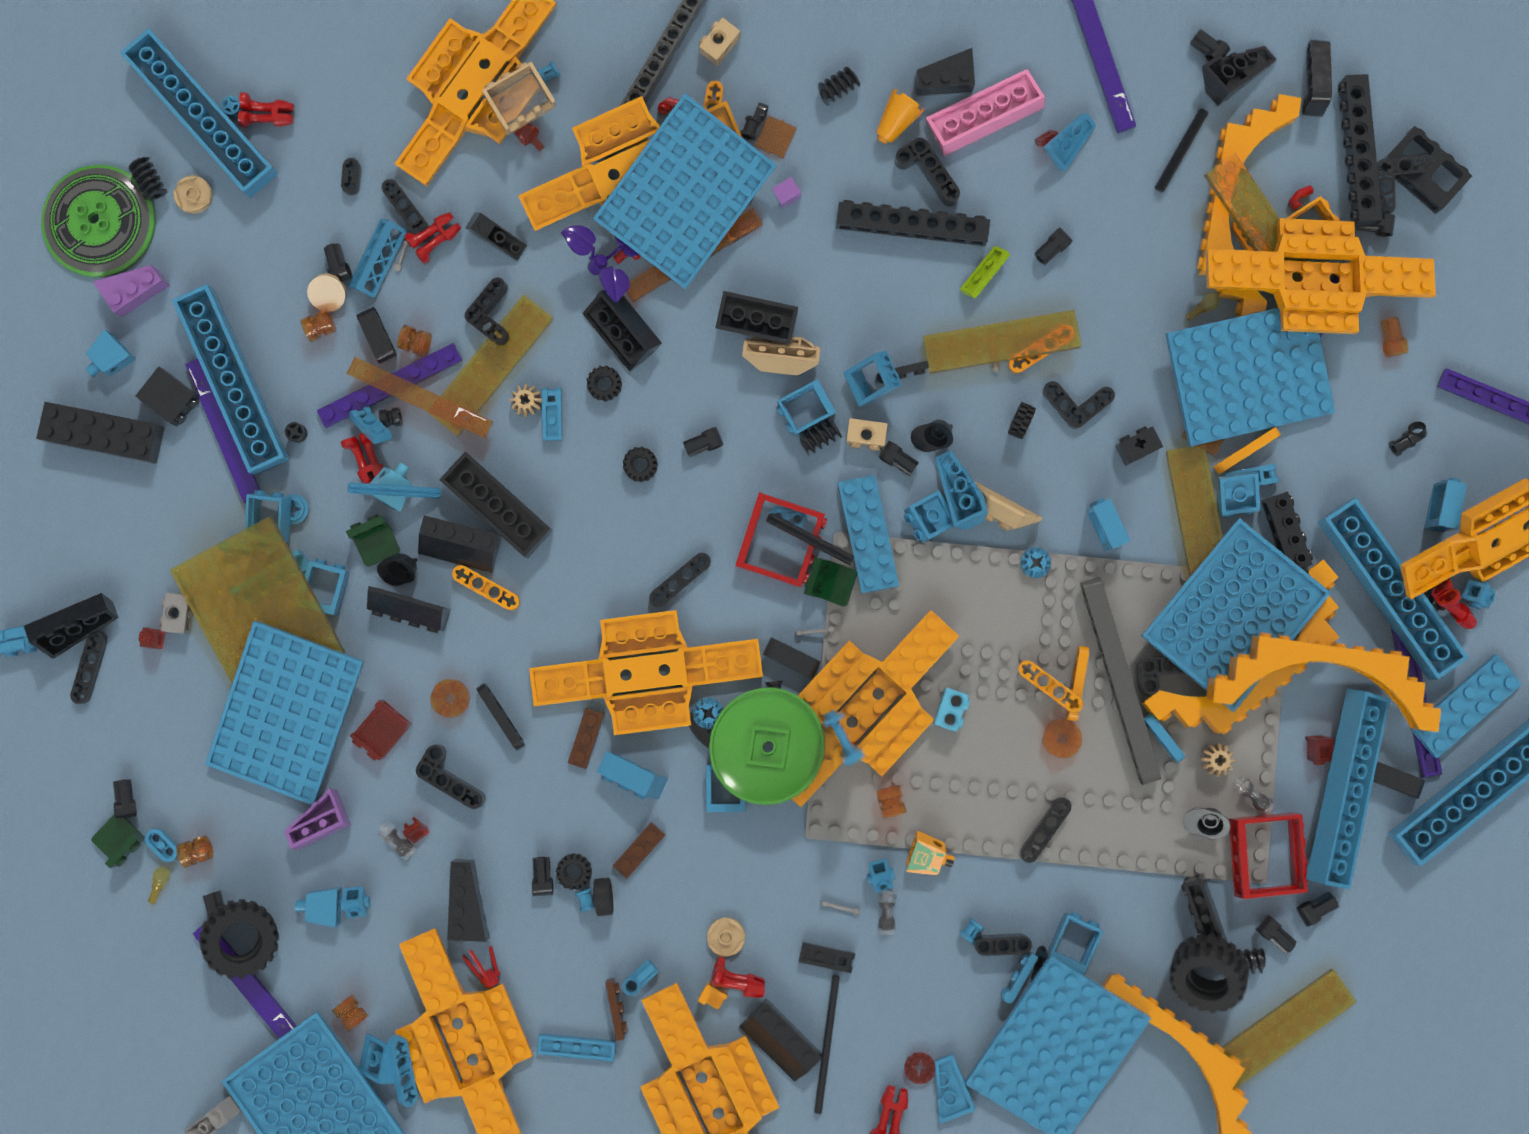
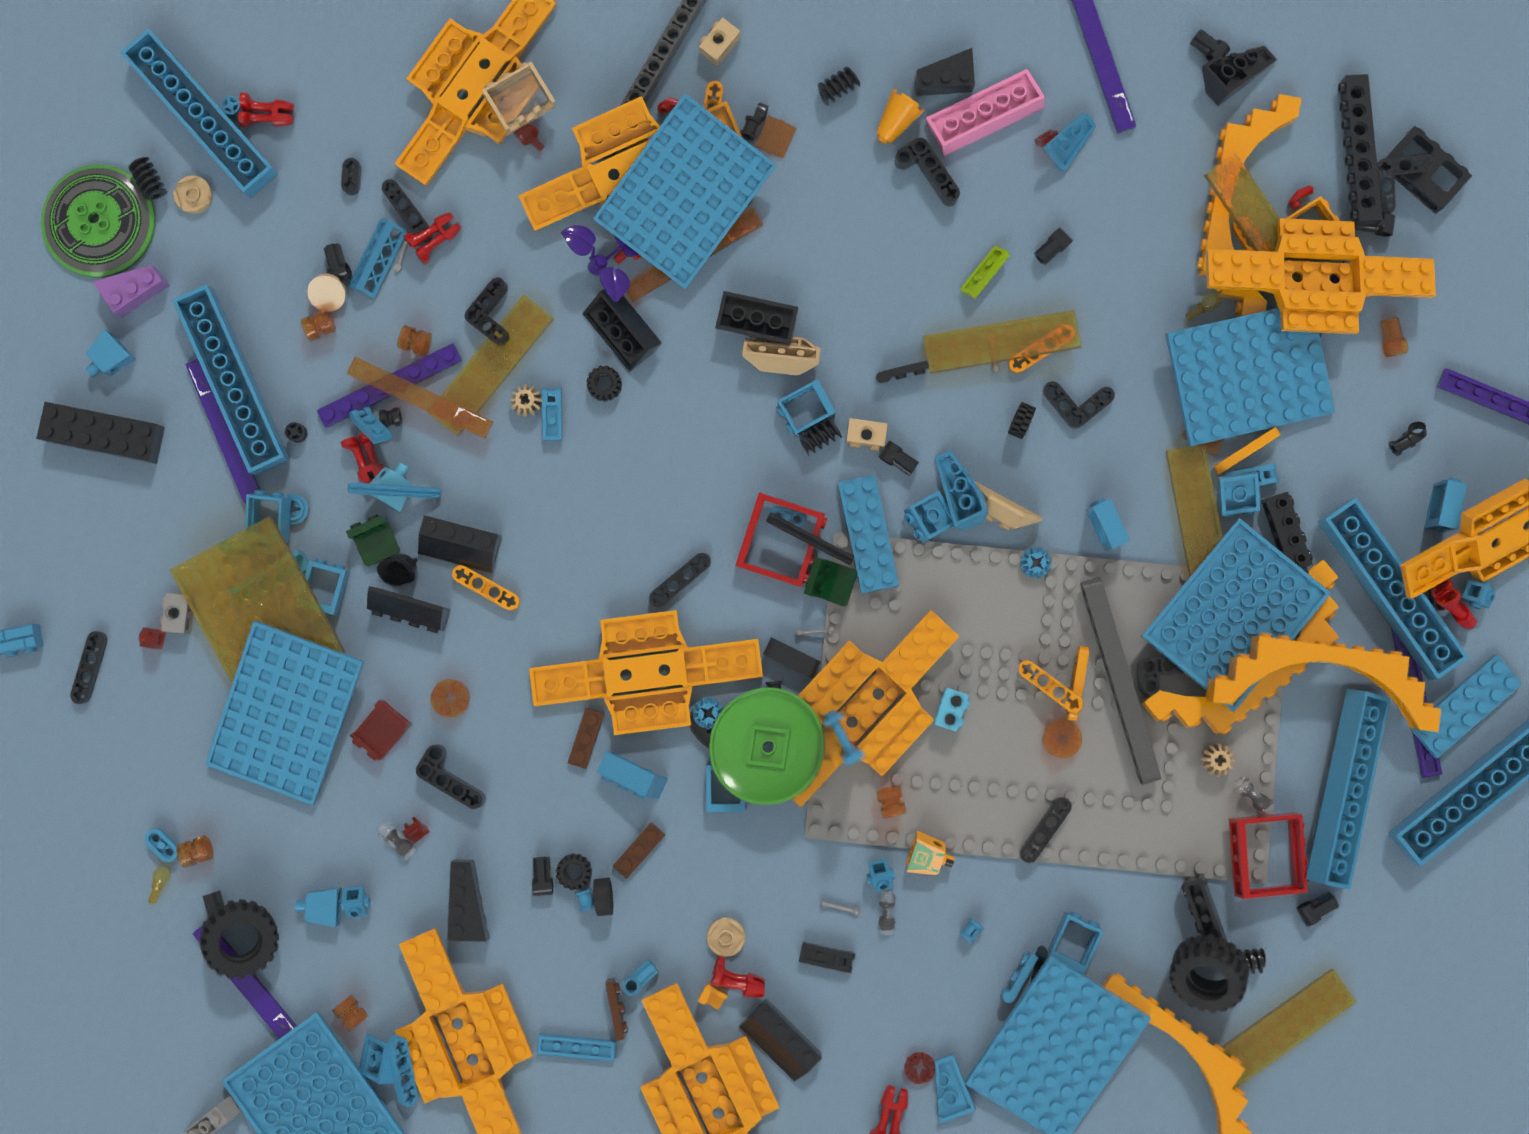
black wedge [24,593,119,659] -> none
dark green bracket [91,815,145,868] -> none
black piece [113,779,137,820] -> none
black brick [135,366,199,426] -> none
medium lavender wedge [284,788,351,850] -> none
black beam [356,307,397,364] -> none
black brick [439,452,553,559] -> none
red plant [462,946,501,989] -> none
black slope [465,213,527,261] -> none
black beam [476,683,525,751] -> none
dark azure bush [536,61,560,84] -> none
black tyre [622,446,658,482] -> none
black piece [683,427,724,458] -> none
medium lavender panel [773,177,801,209] -> none
black piece [814,975,840,1114] -> none
black brick [836,200,990,246] -> none
dark azure window [843,351,902,407] -> none
black piece [910,419,954,452] -> none
black beam [973,933,1032,956] -> none
black brick [1115,426,1164,466] -> none
dark azure beam [1144,713,1185,764] -> none
black axle [1155,108,1208,193] -> none
piece [1183,808,1230,840] -> none
black piece [1255,915,1297,954] -> none
black beam [1302,40,1332,117] -> none
clear red brick [1305,735,1333,765] -> none
black beam [1373,761,1425,799] -> none

